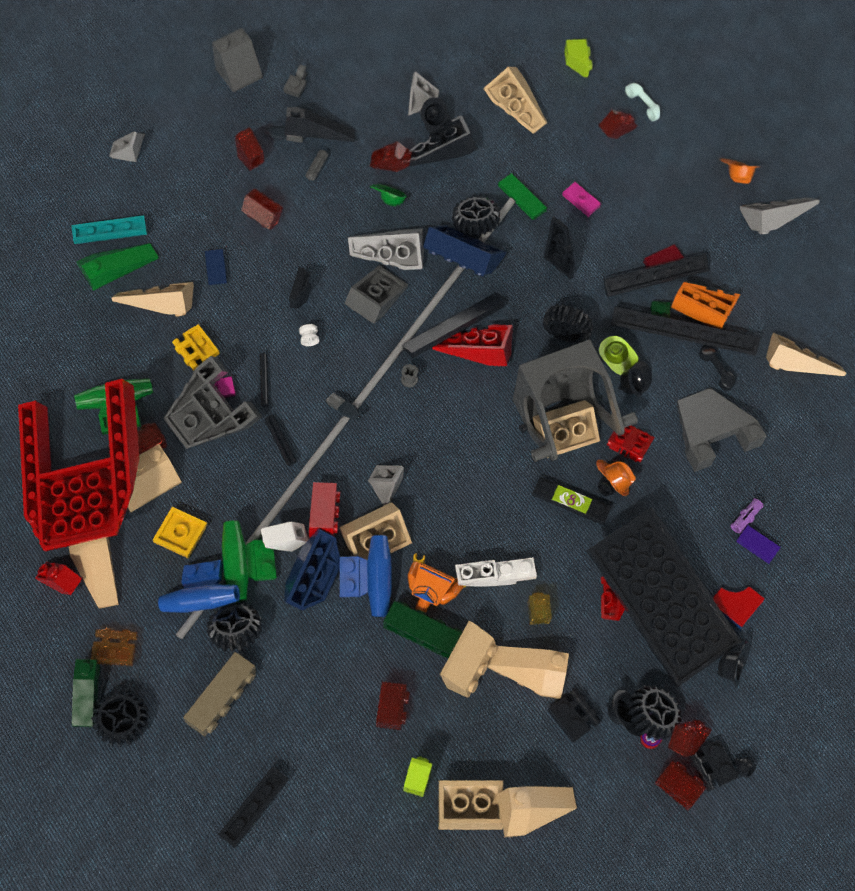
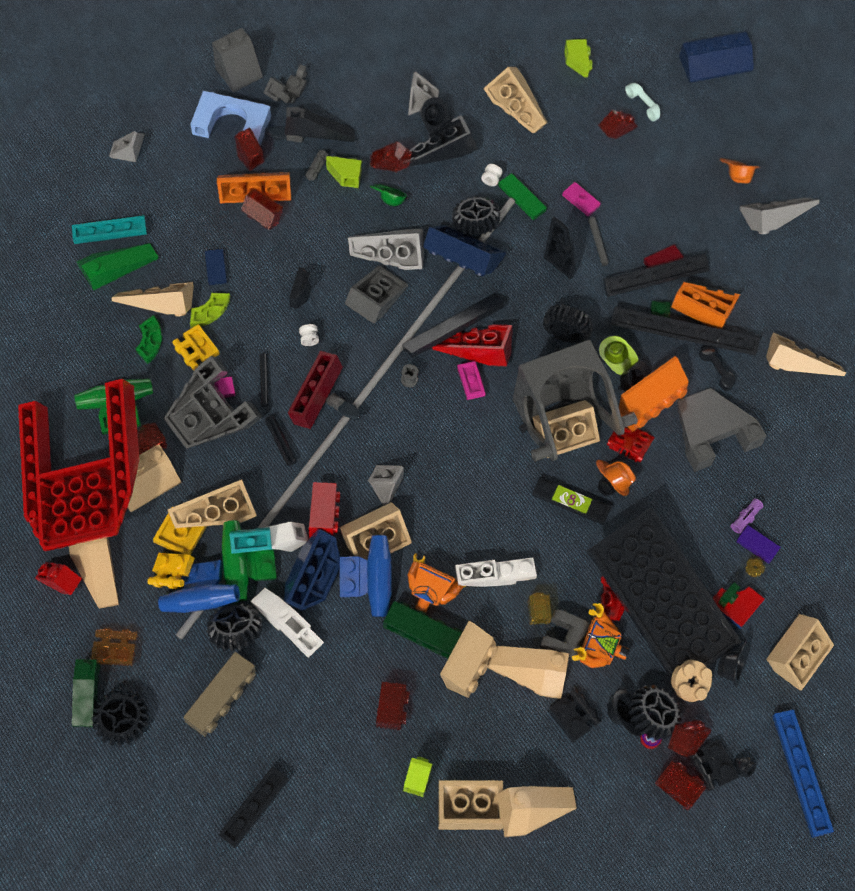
none -> green tile [135,315,162,364]
none -> yellow plate [147,553,195,589]
none -> tan wedge [168,480,257,528]
none -> lime tile [190,293,230,327]
none -> light blue arch [191,91,271,150]
none -> orange slope [217,172,291,203]
none -> teal slope [229,527,272,554]
none -> white slope [251,588,324,658]
none -> dark grey plate [263,77,297,103]
none -> dark red brick [288,351,343,429]
none -> lime slope [326,156,362,188]
none -> dark pink plate [457,361,486,400]
none -> white wheel [481,164,503,186]
none -> dark grey connector [540,610,590,662]
none -> torso [572,603,629,668]
none -> dark grey piece [588,217,609,266]
none -> orange slope [619,356,689,432]
none -> tan plate [671,660,712,702]
none -> dark blue slope [679,32,754,83]
none -> dark green plate [718,582,740,607]
none -> clear yellow plate [745,558,765,577]
none -> tan slope [767,614,834,690]
none -> blue plate [772,710,834,838]

